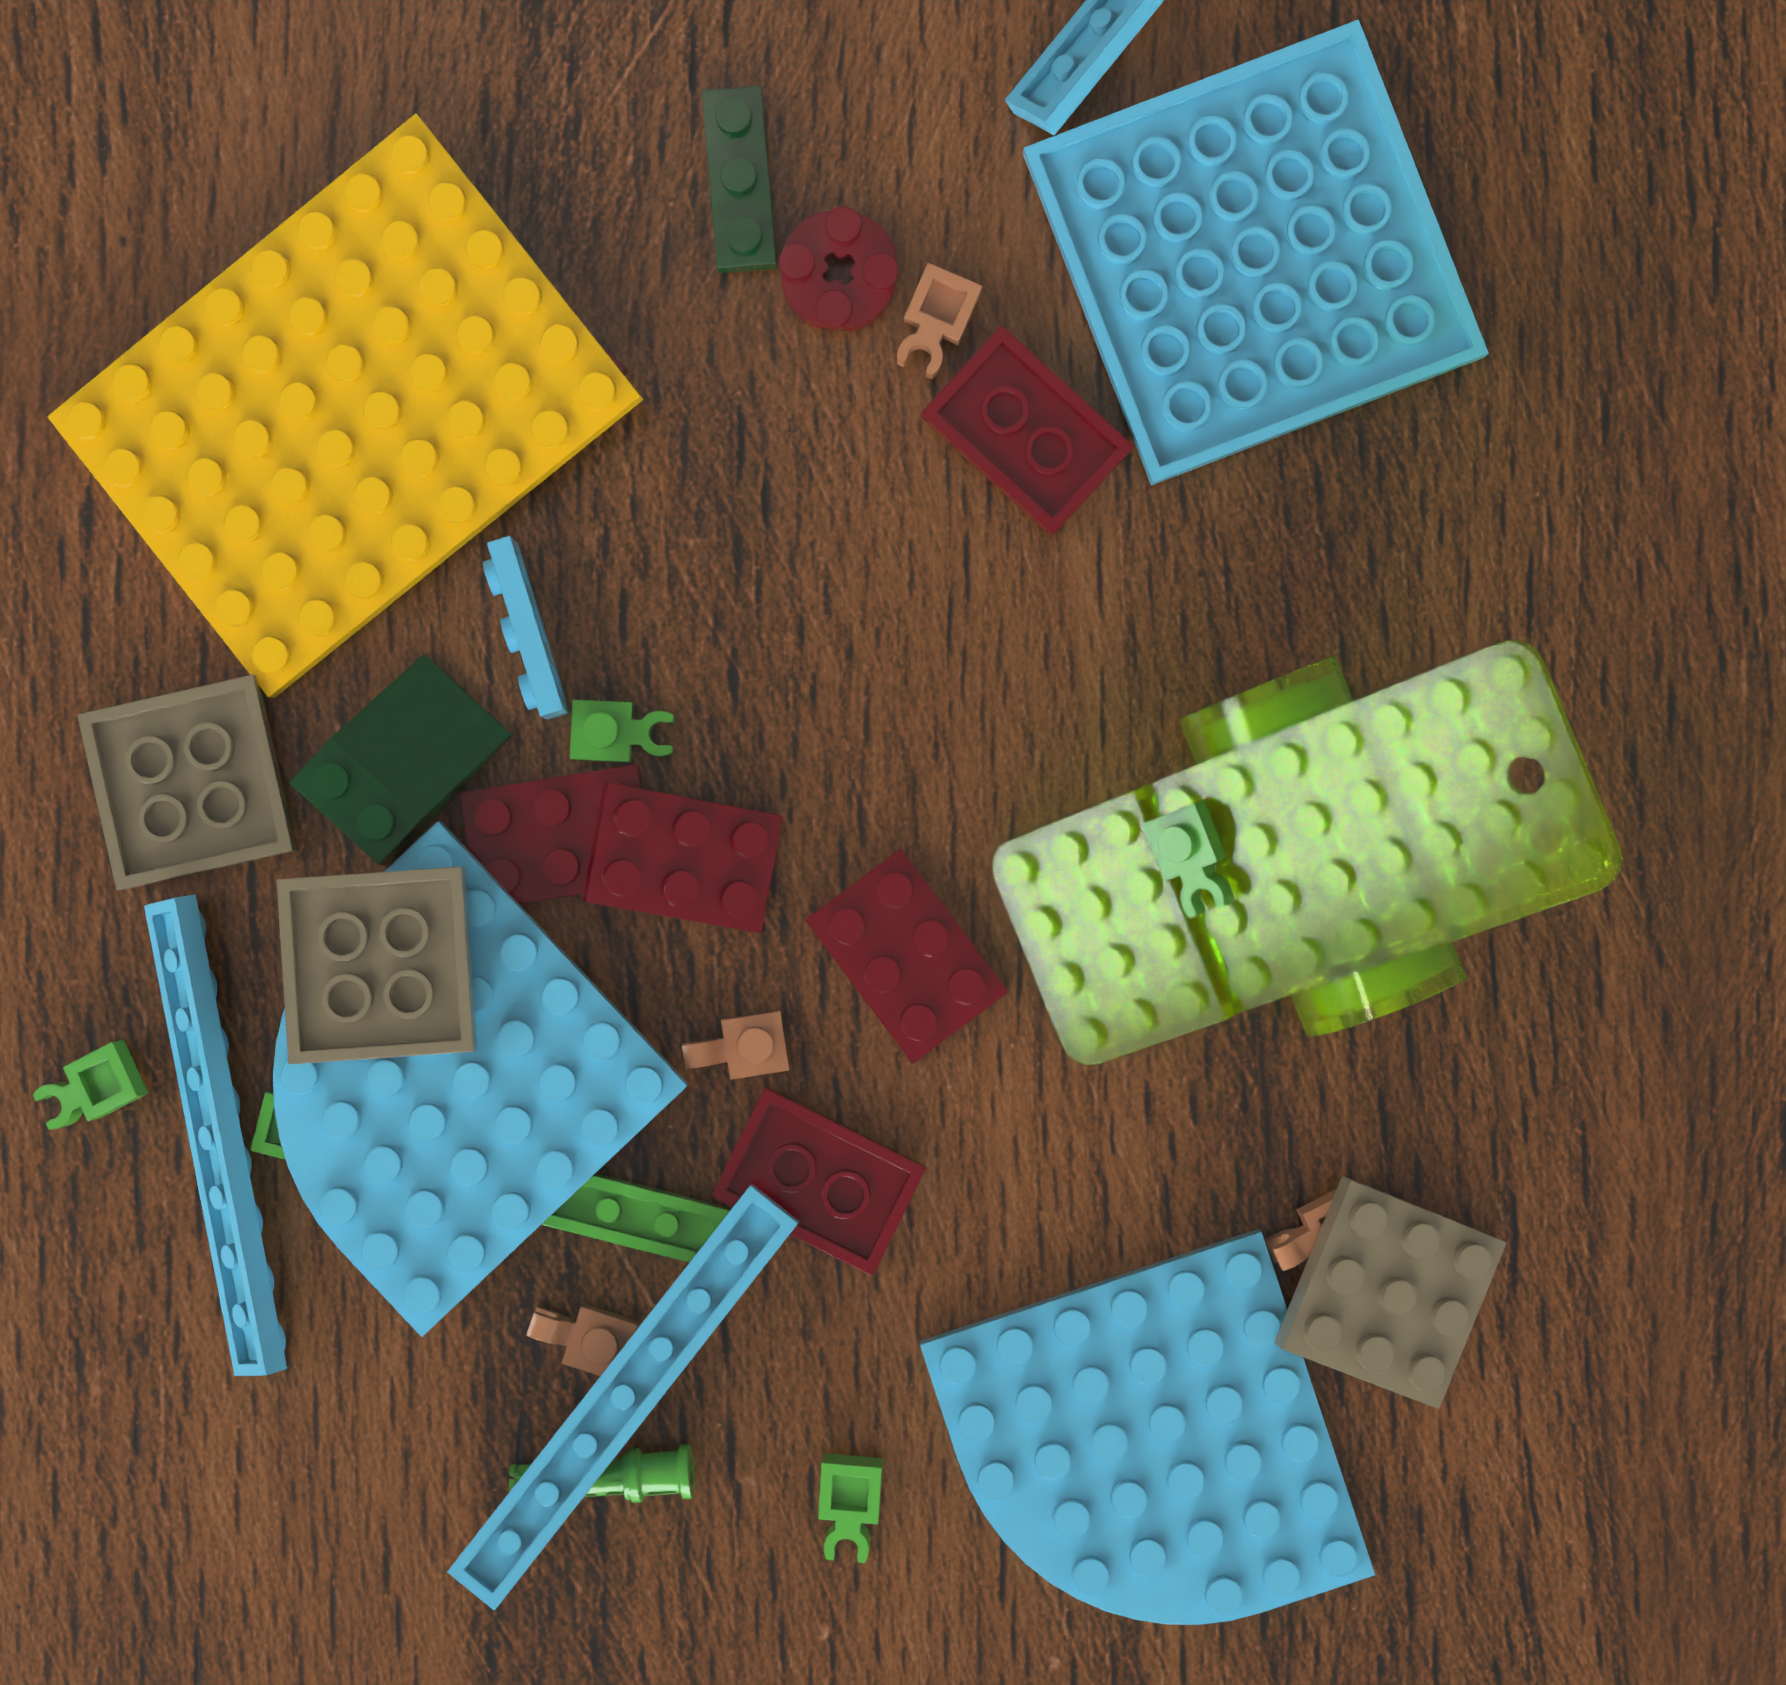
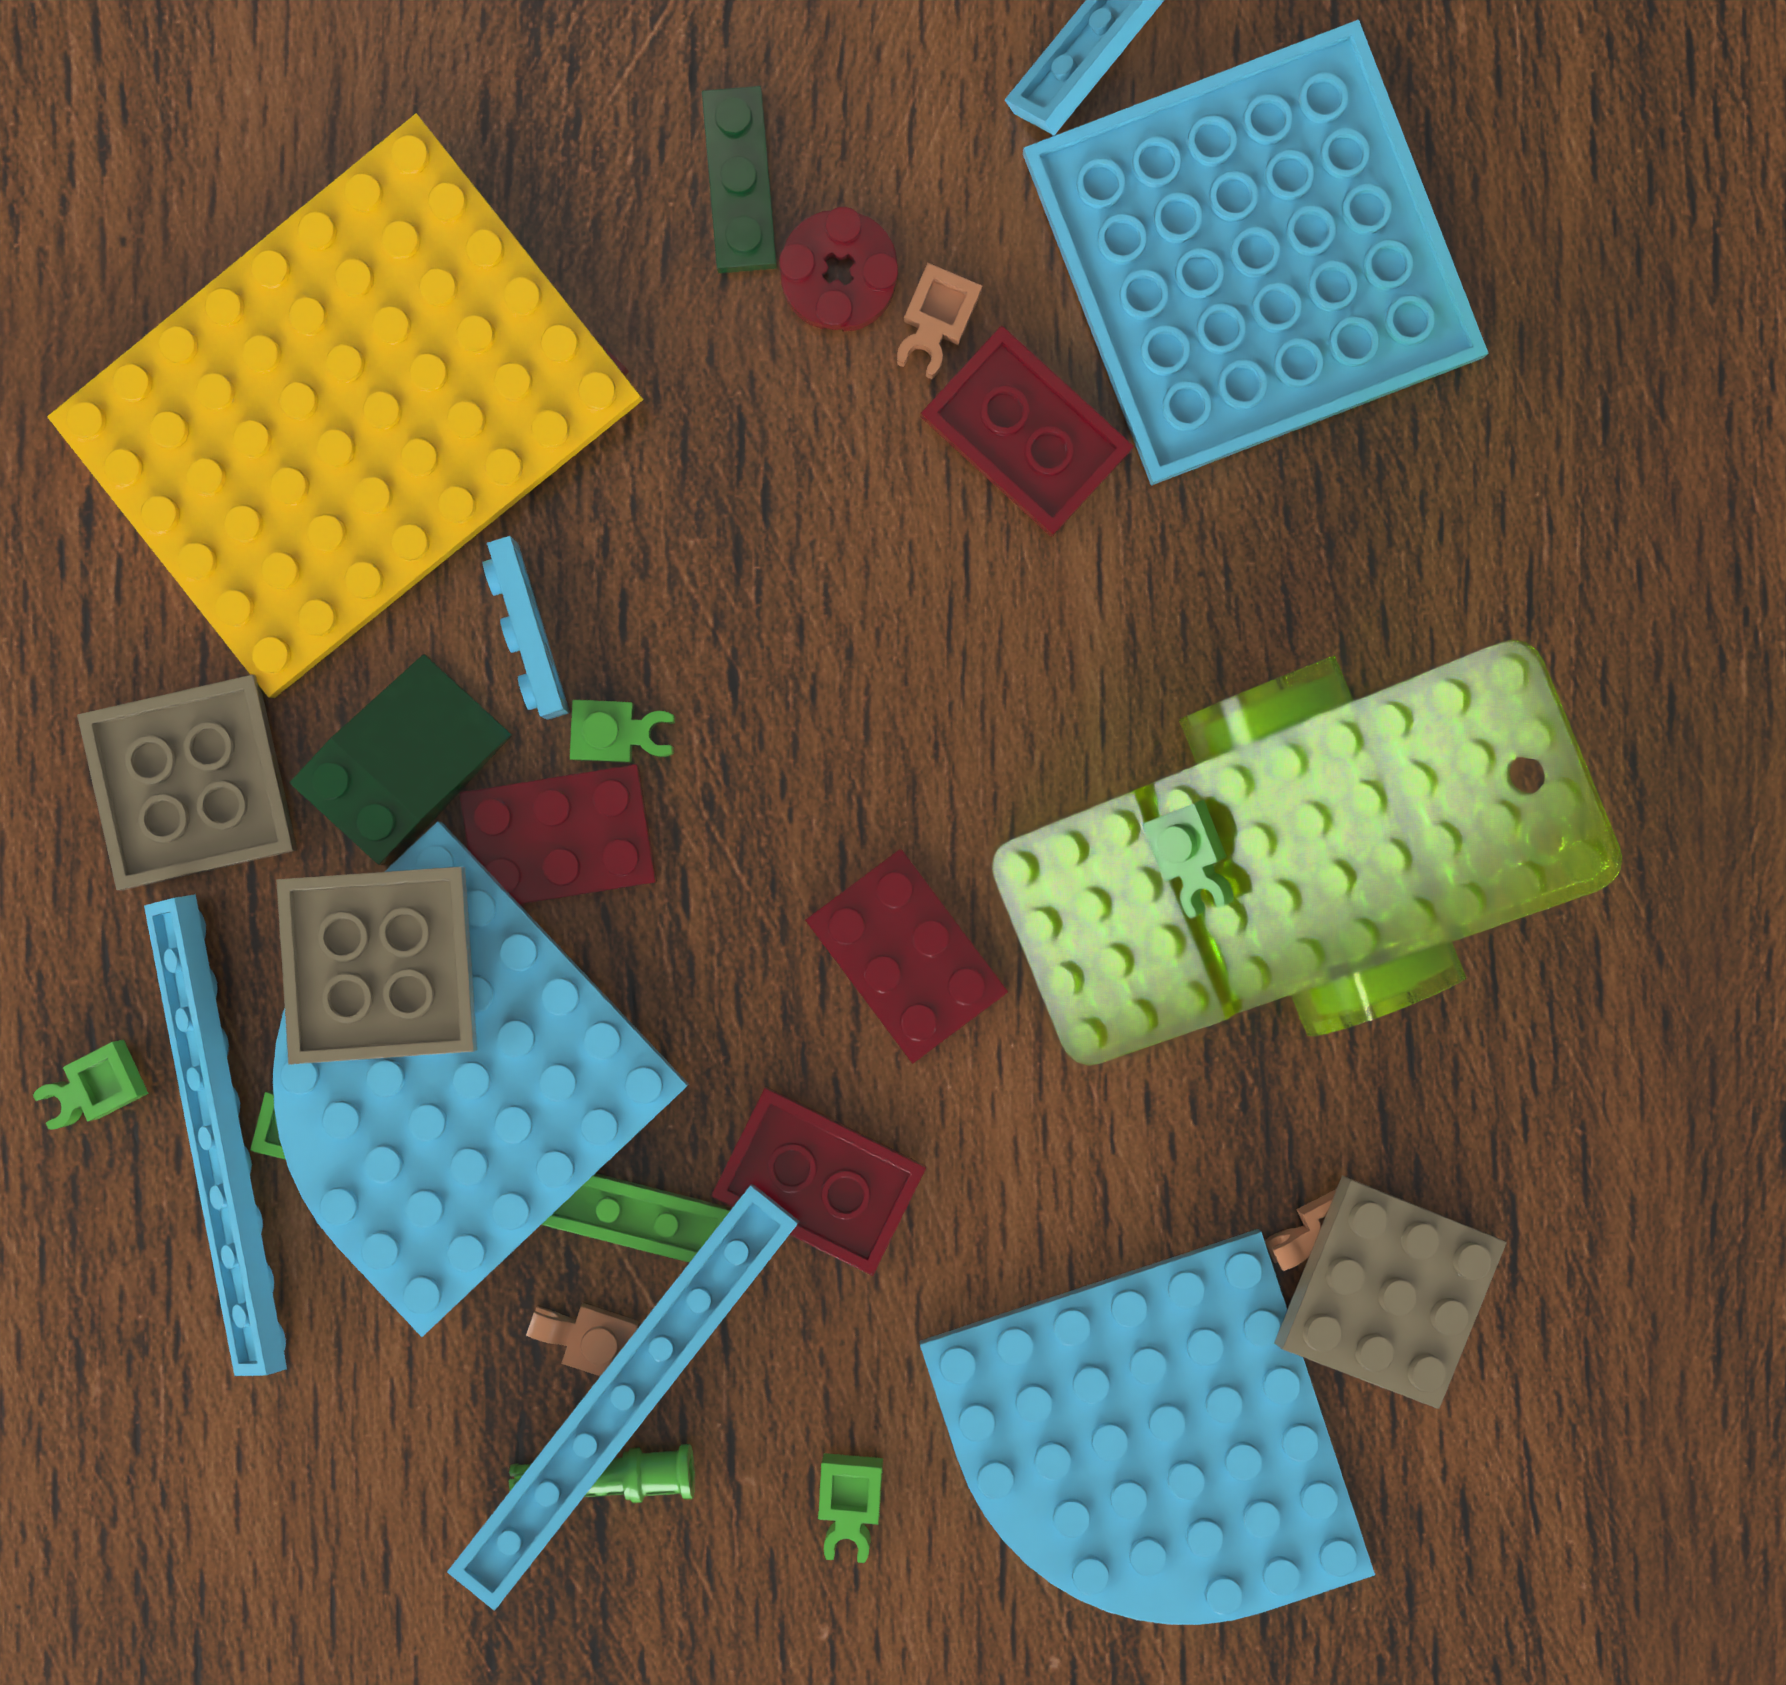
dark red plate [582,782,783,933] -> none
nougat plate [682,1010,789,1080] -> none

